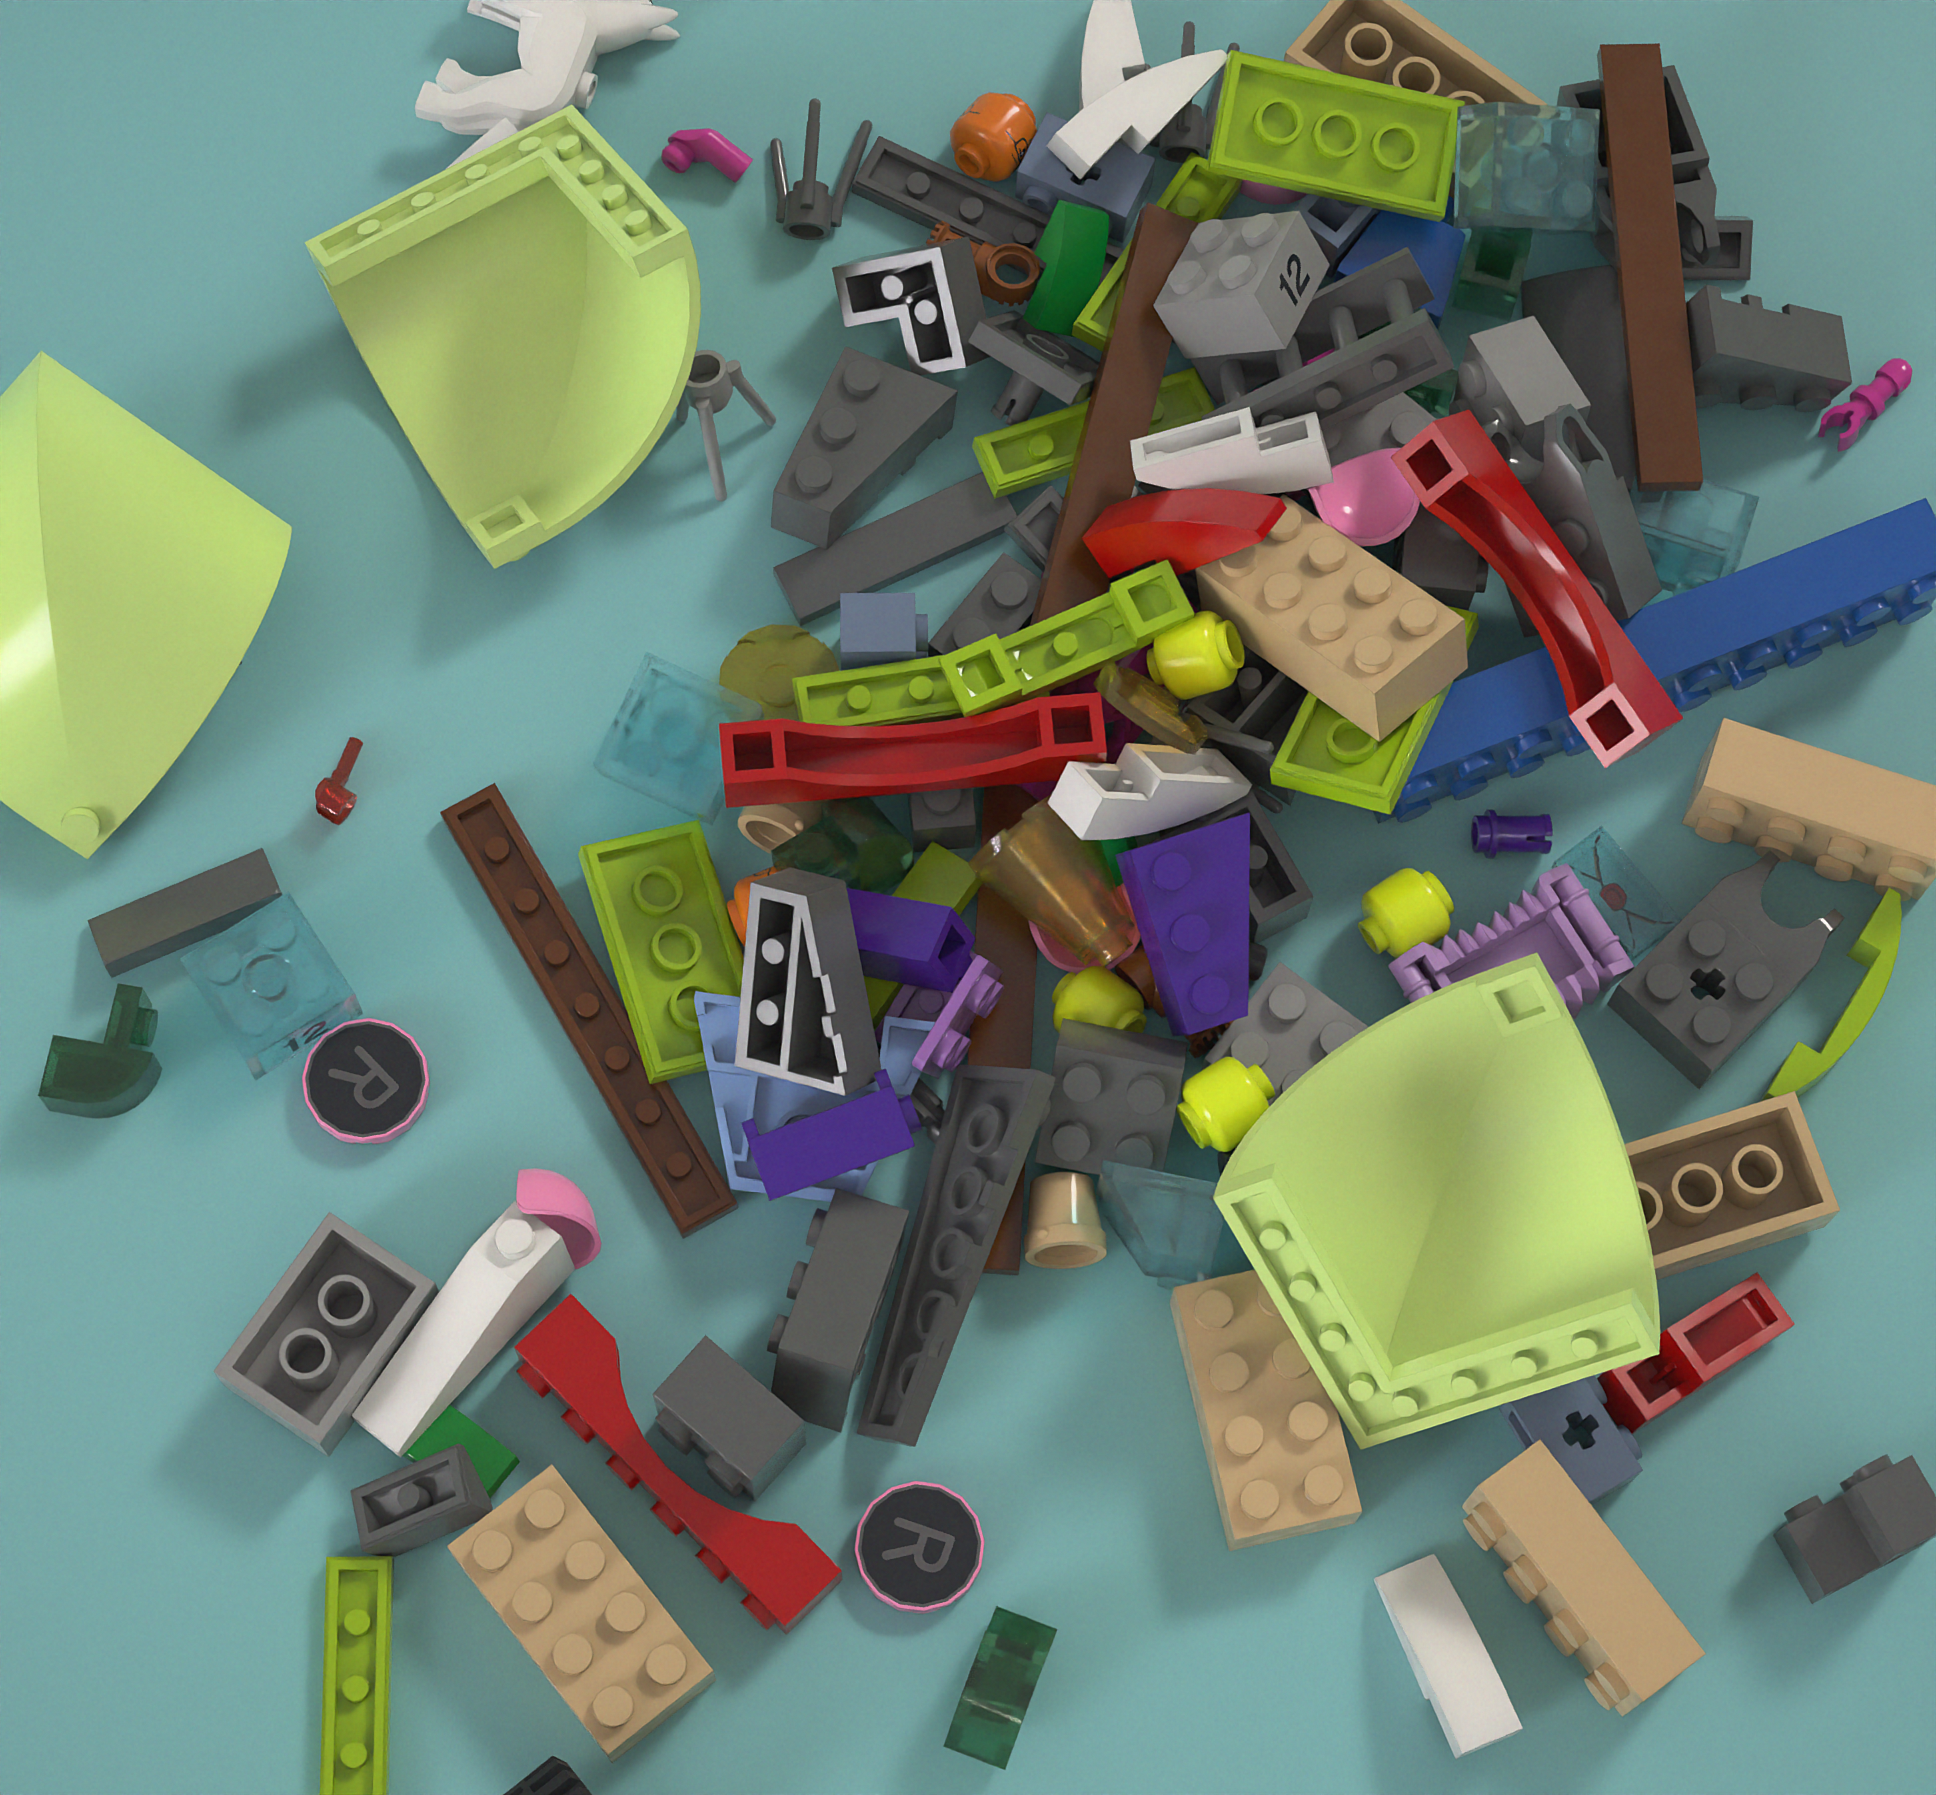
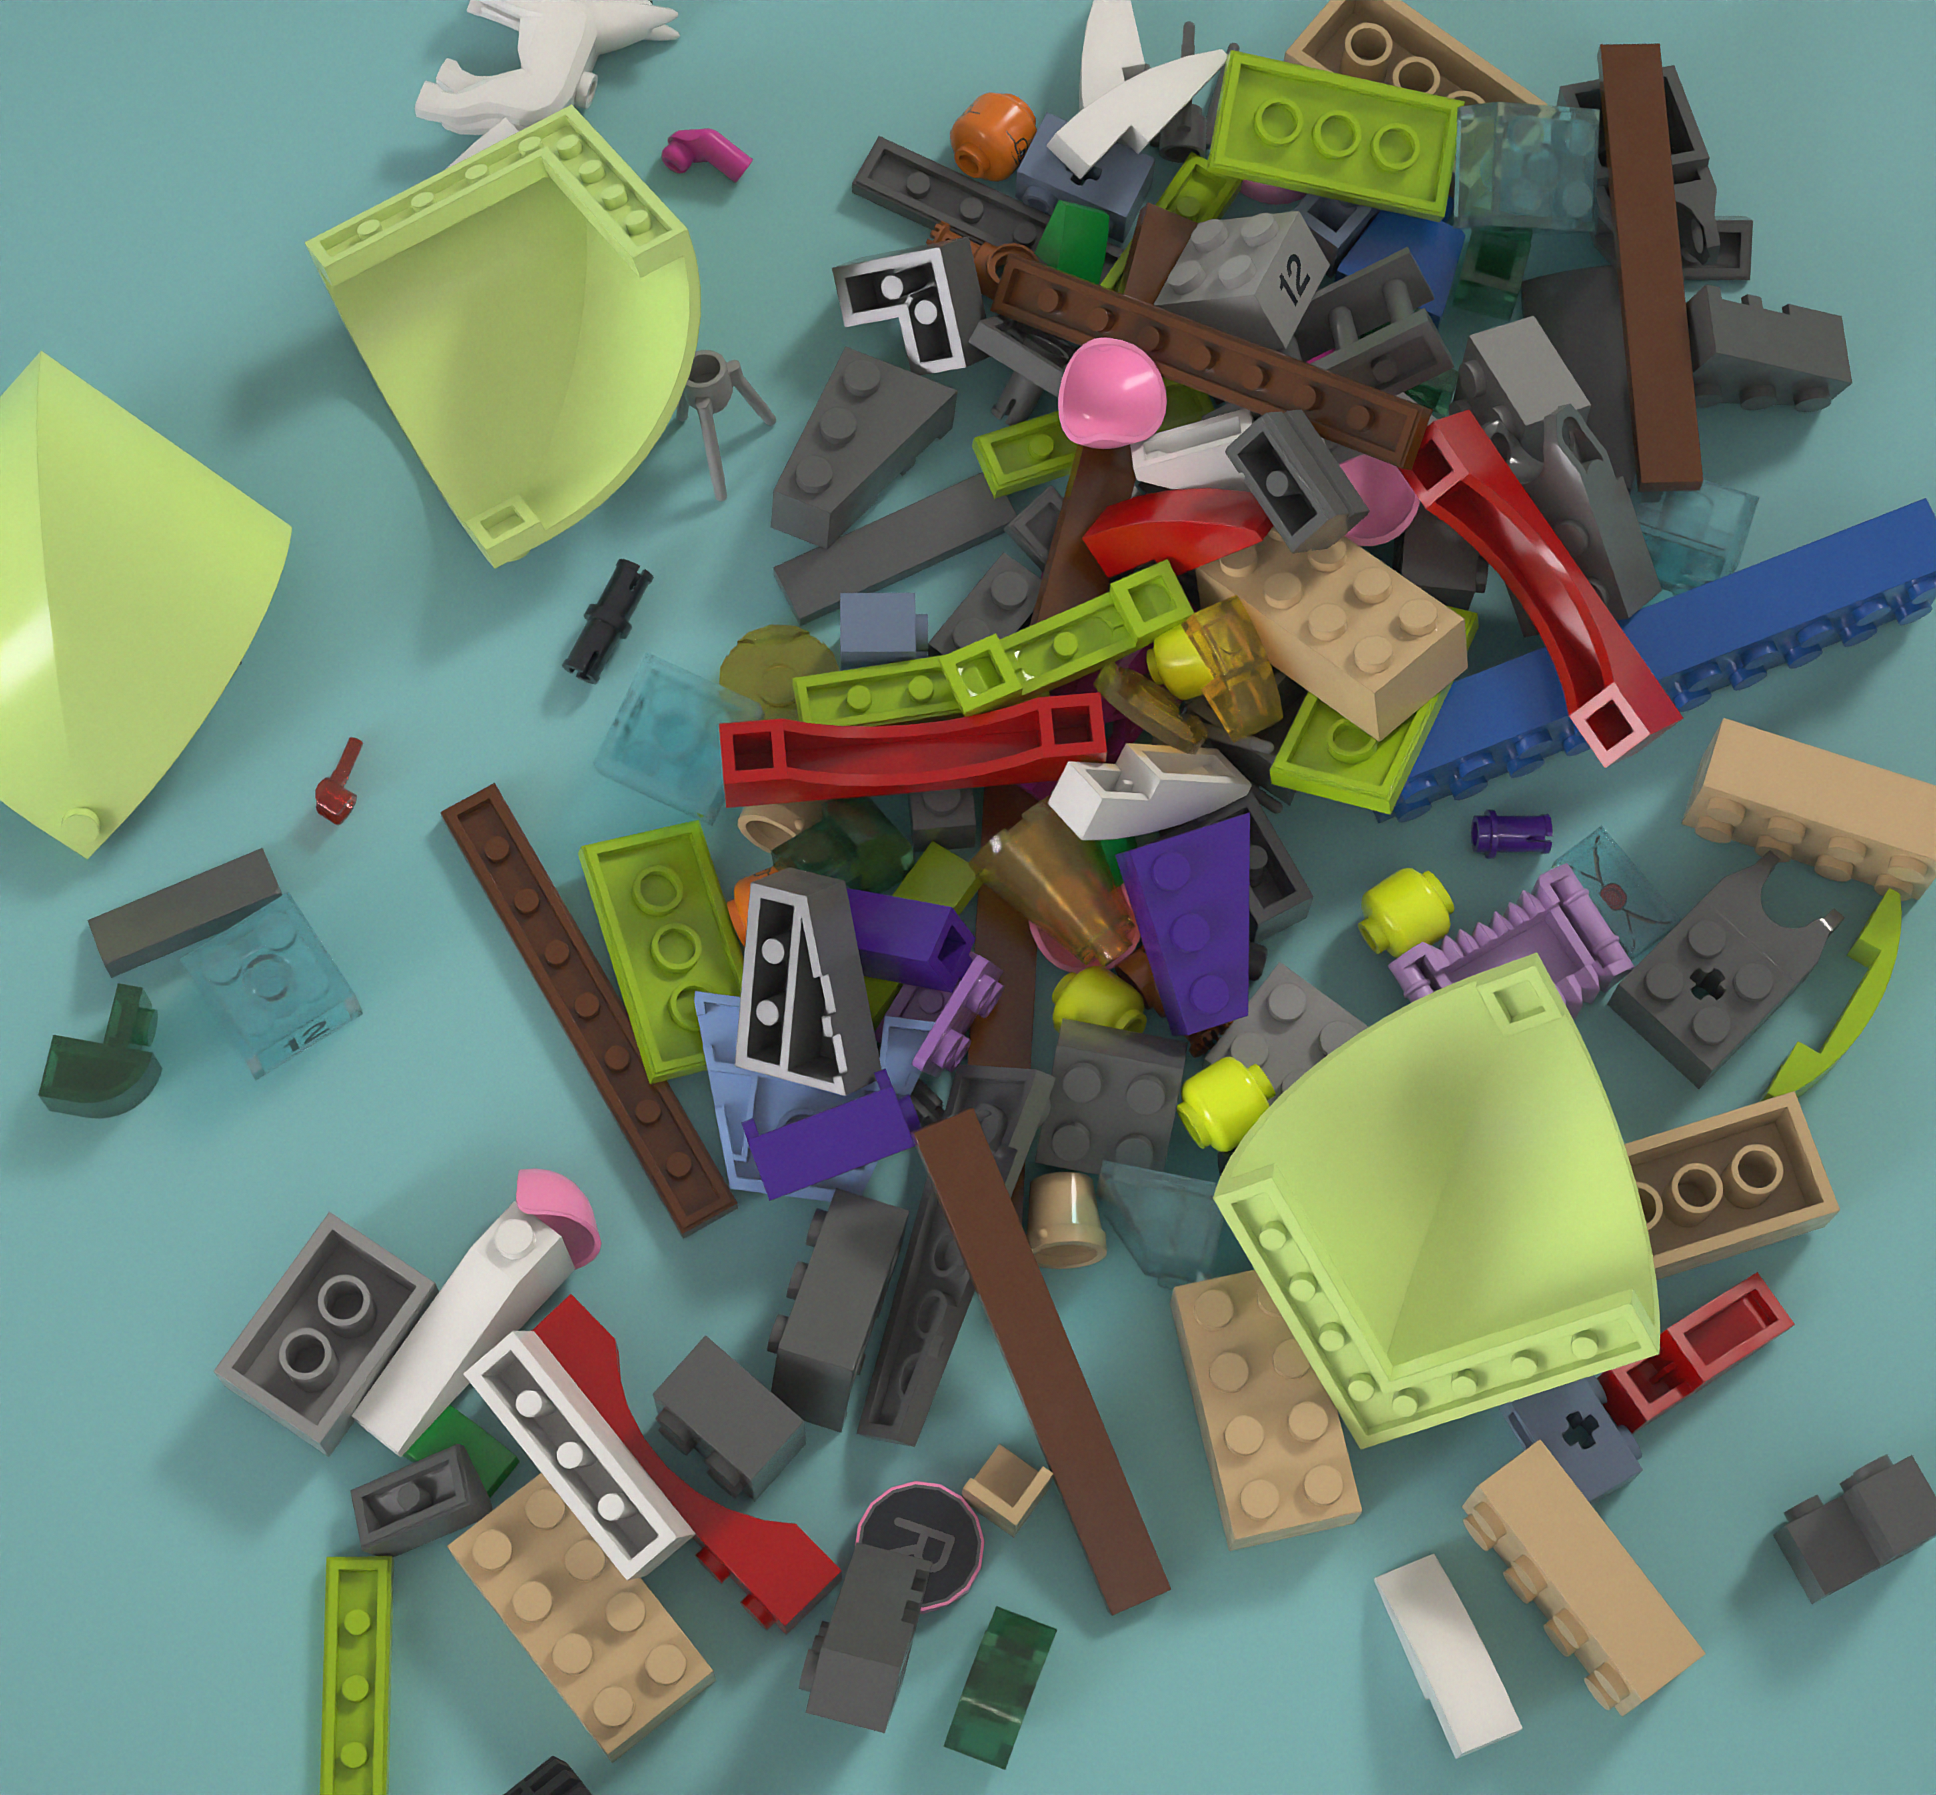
black tile [302,1018,430,1144] -> none
dark grey plant [770,98,873,240] -> none
dark pink piece [1818,358,1912,452] -> none
none -> white brick [463,1331,696,1581]
none -> black pin [562,559,654,684]
none -> dark grey wedge [799,1542,933,1733]
none -> reddish brown tile [910,1107,1171,1616]
none -> tan panel [962,1444,1054,1538]
none -> reddish brown tile [990,253,1433,470]
none -> bright pink helmet [1058,338,1167,449]
none -> clear yellow slope [1181,595,1283,743]
none -> dark grey brick [1225,409,1370,554]

